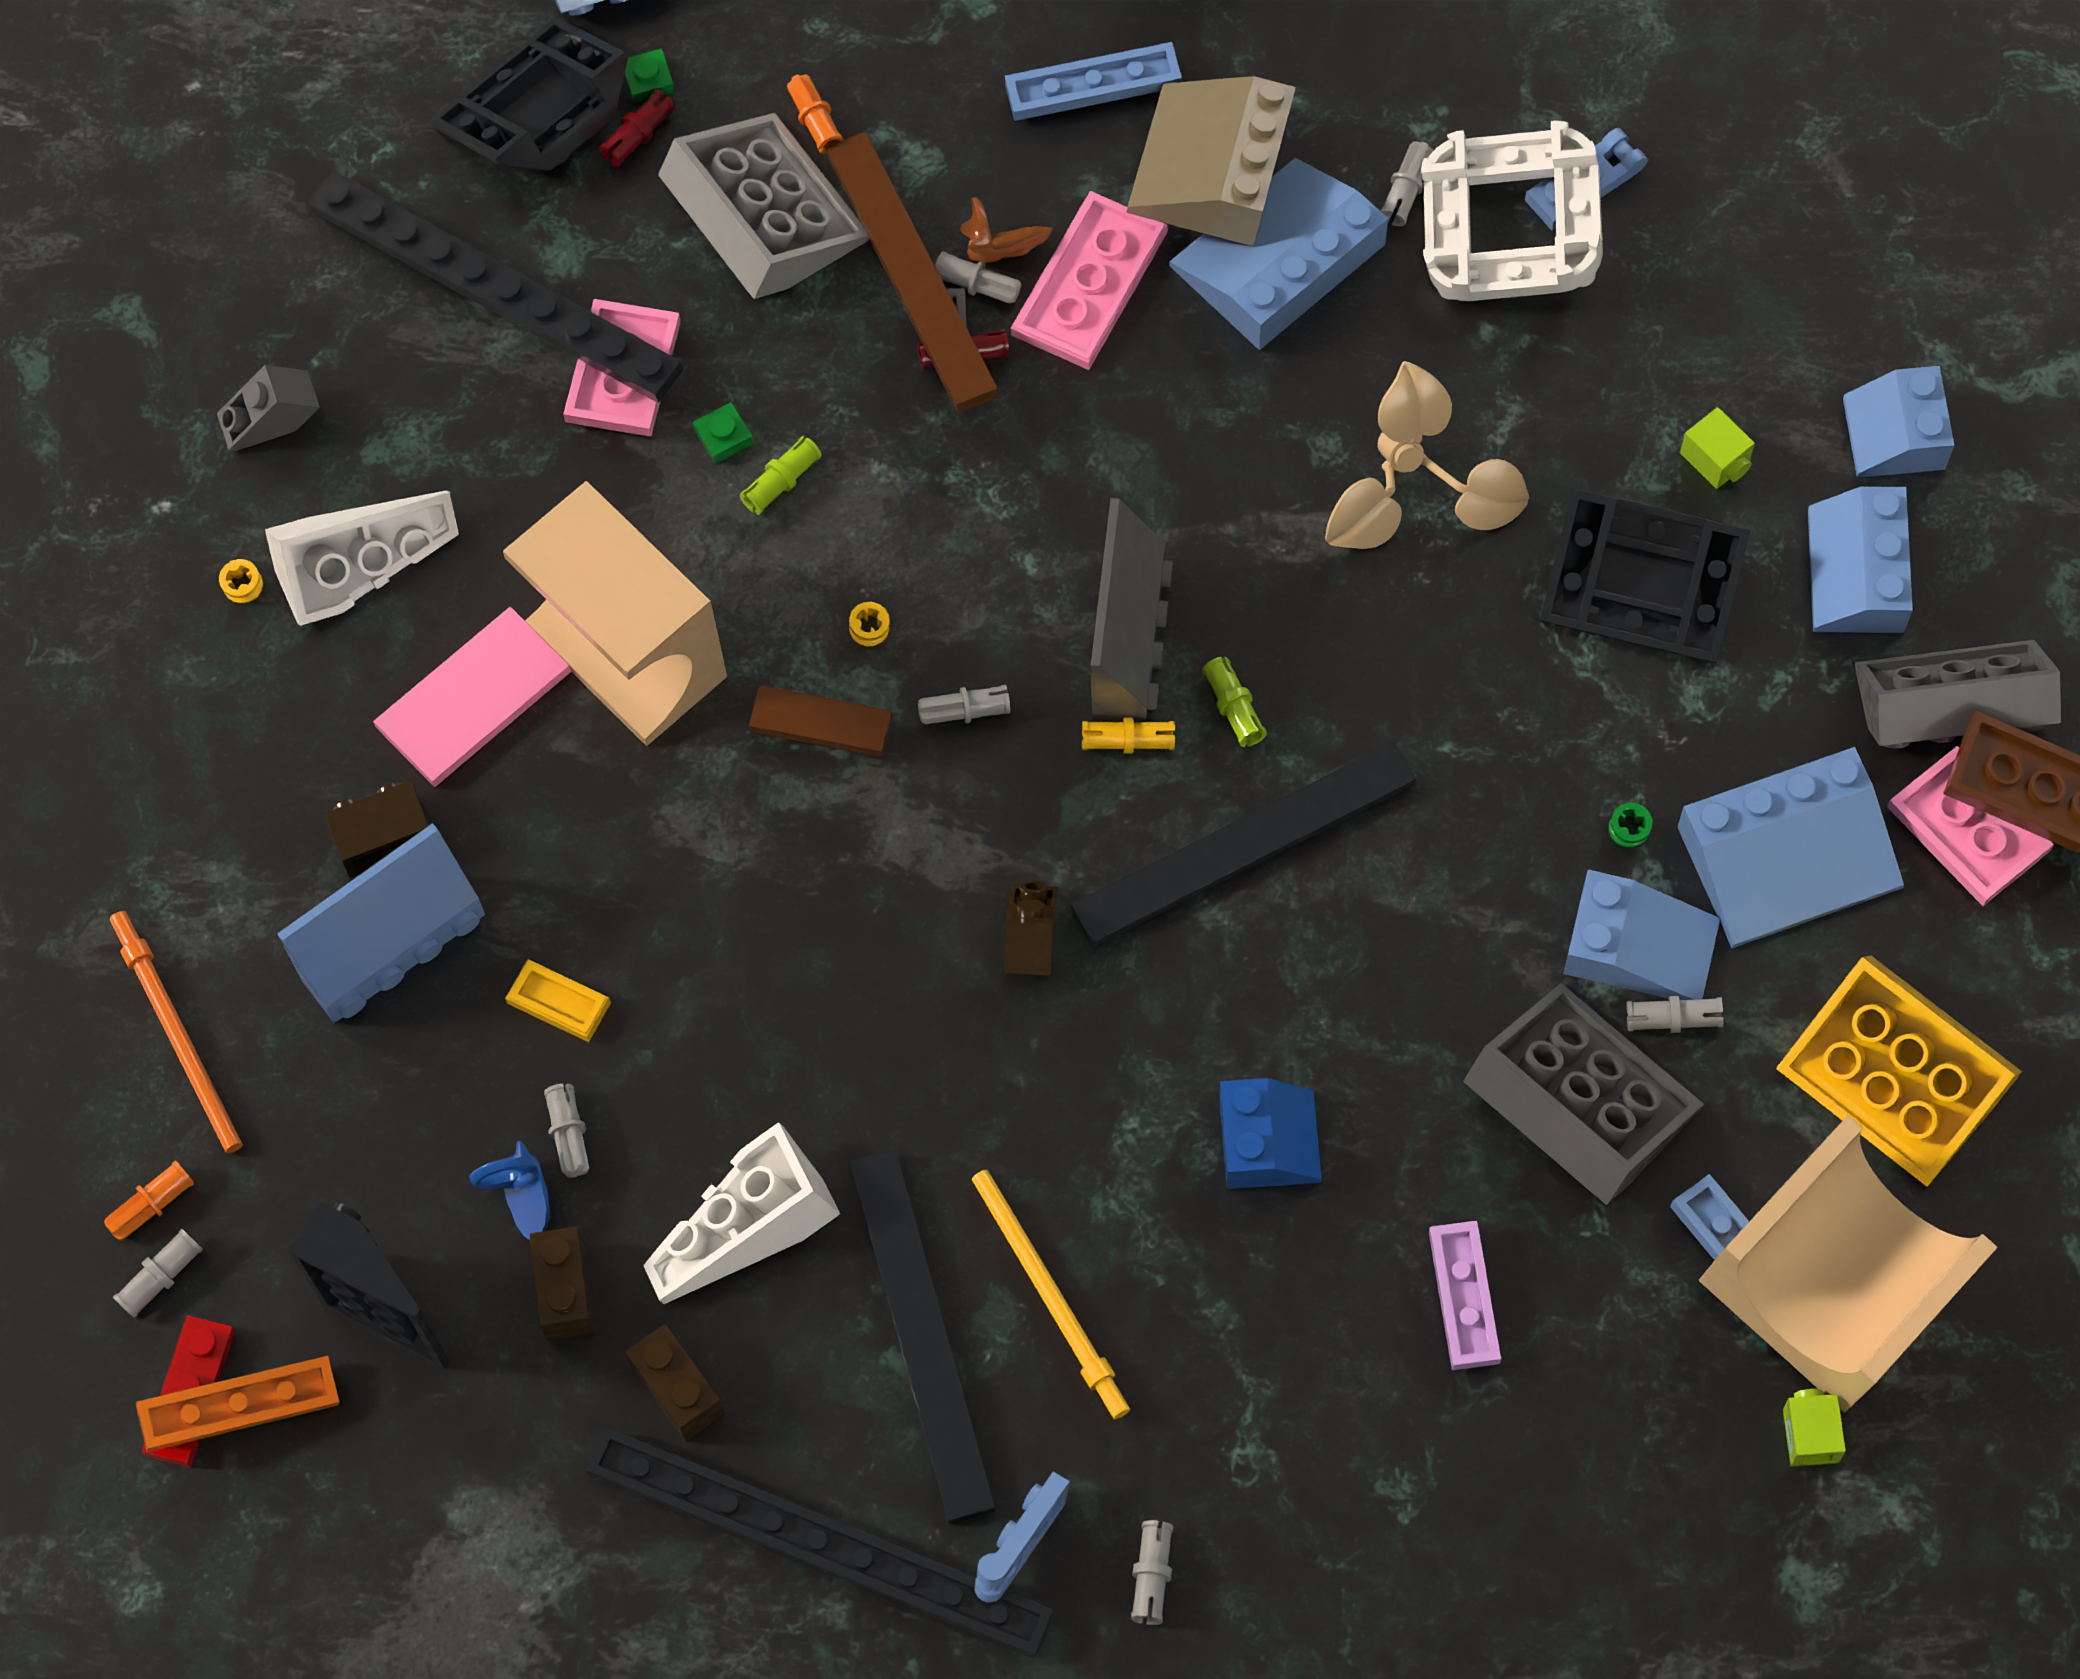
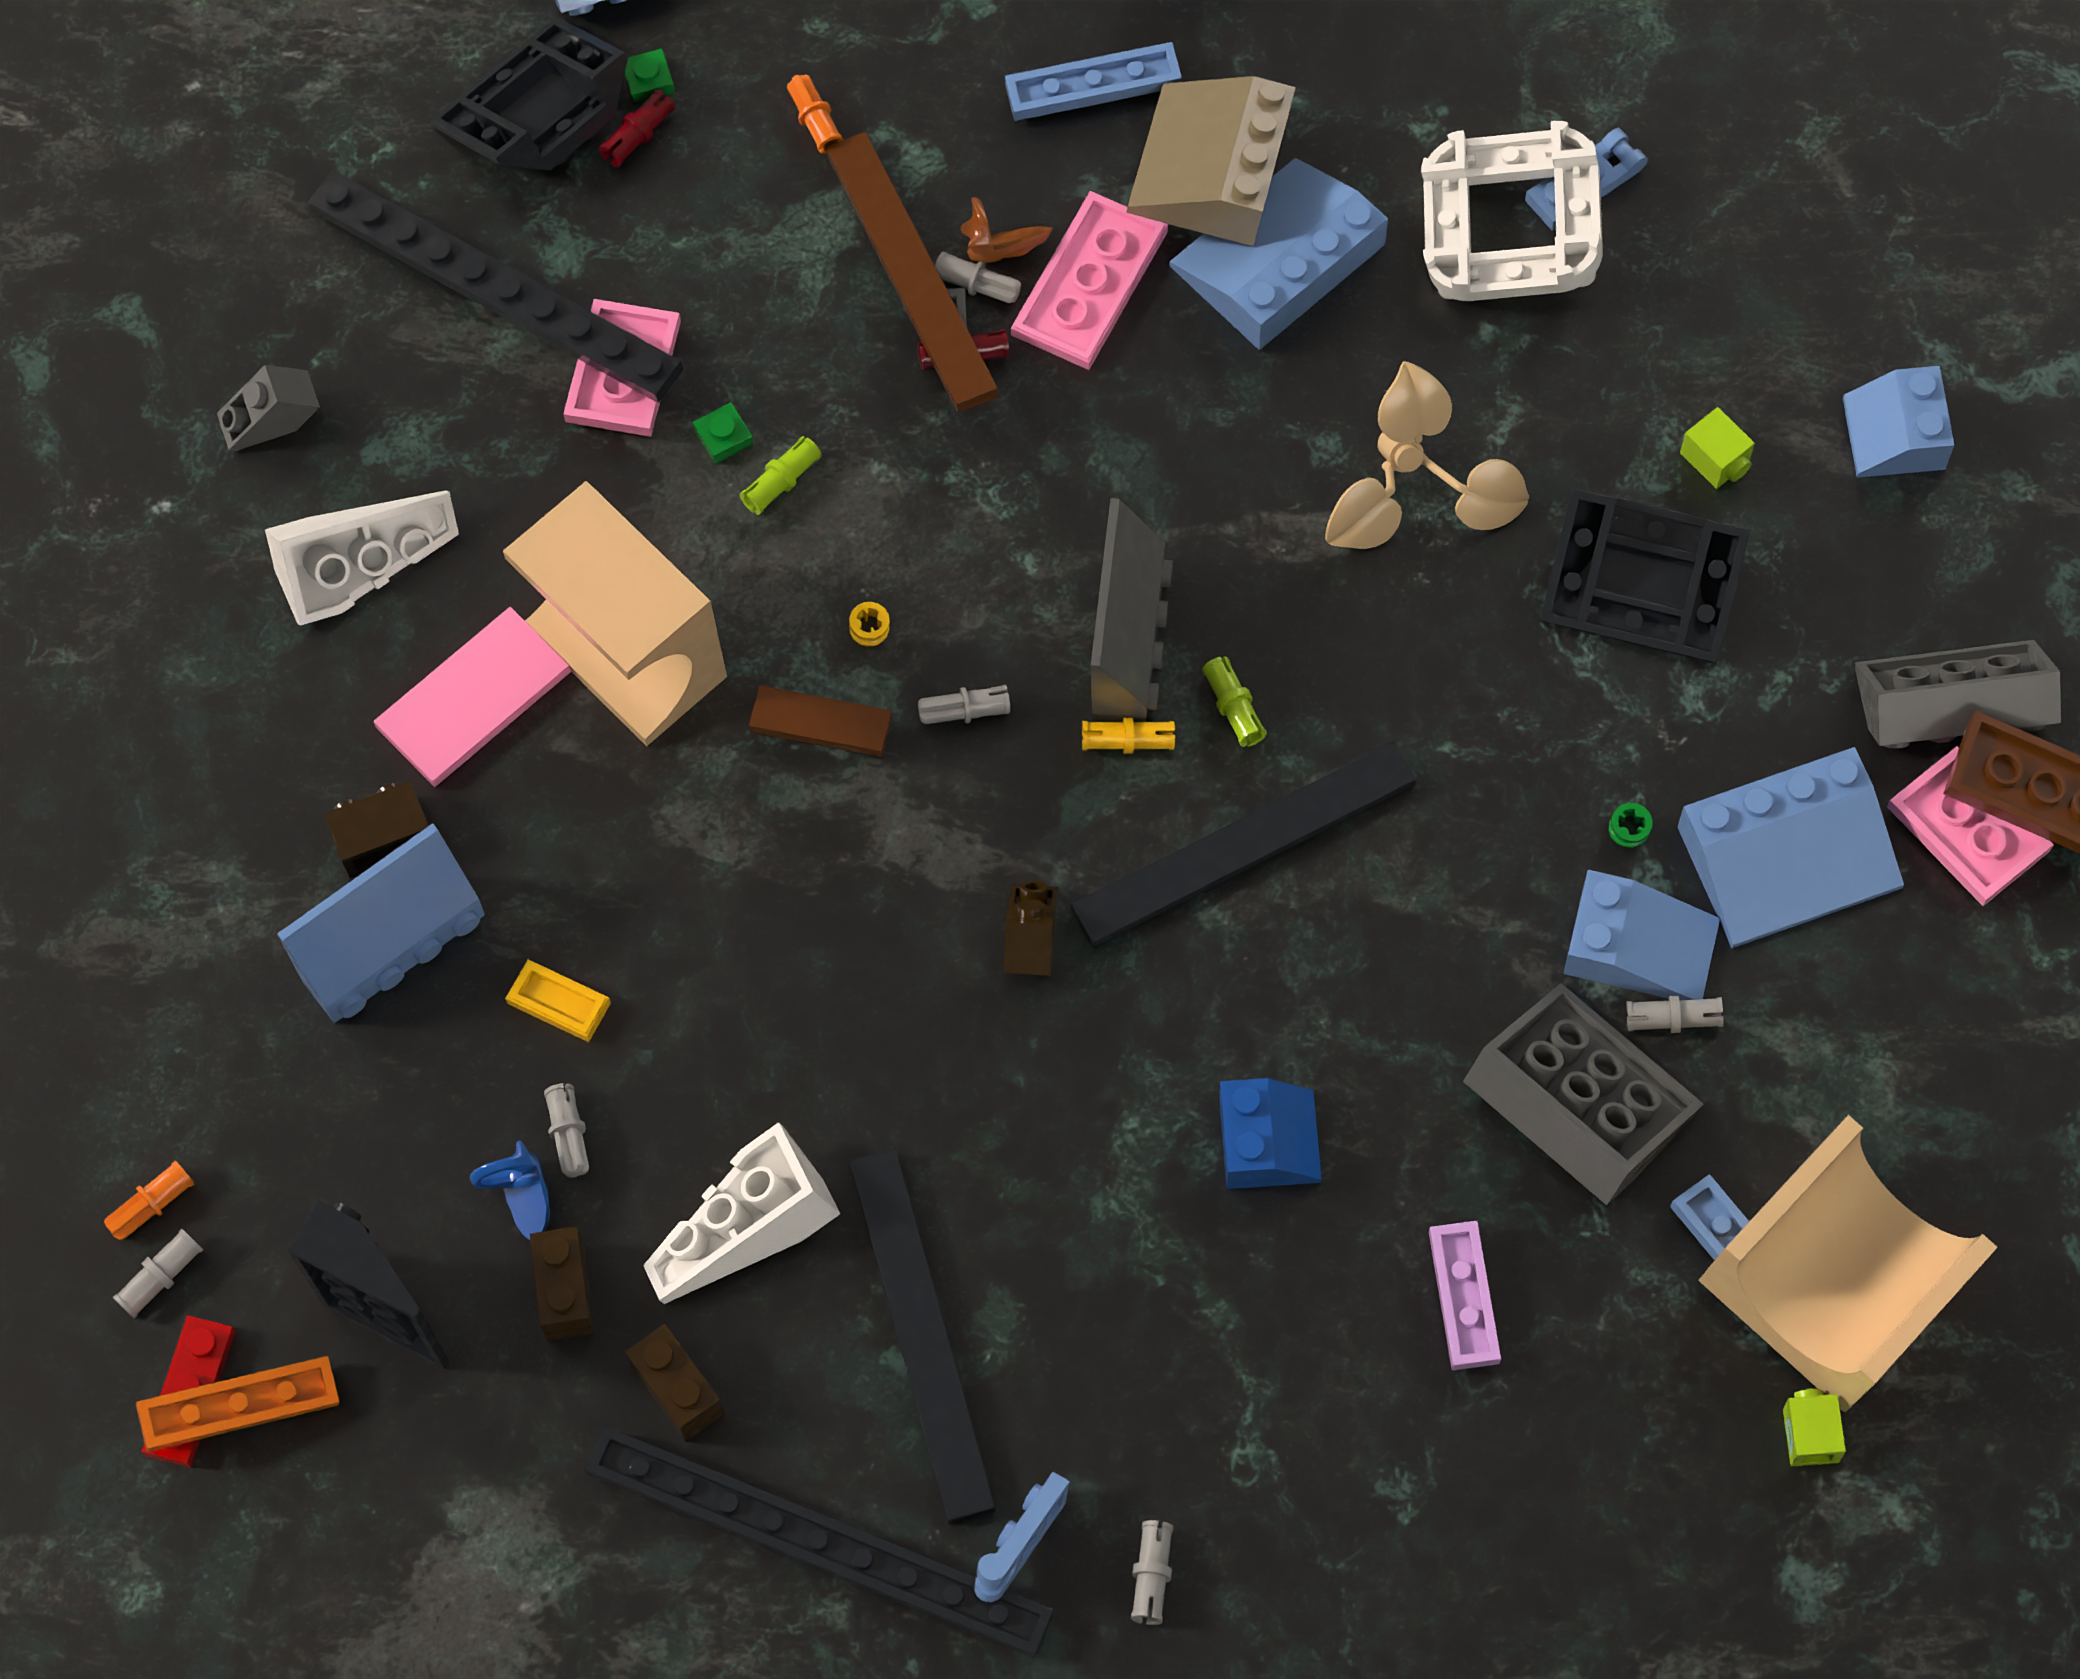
orange bar [109,911,243,1154] -> none
yellow bush [219,559,263,603] -> none
light grey slope [658,113,869,299] -> none
yellow bar [972,1170,1130,1419] -> none
light grey axle [1380,141,1434,226] -> none
yellow slope [1776,955,2022,1187] -> none
medium blue slope [1808,487,1913,633] -> none

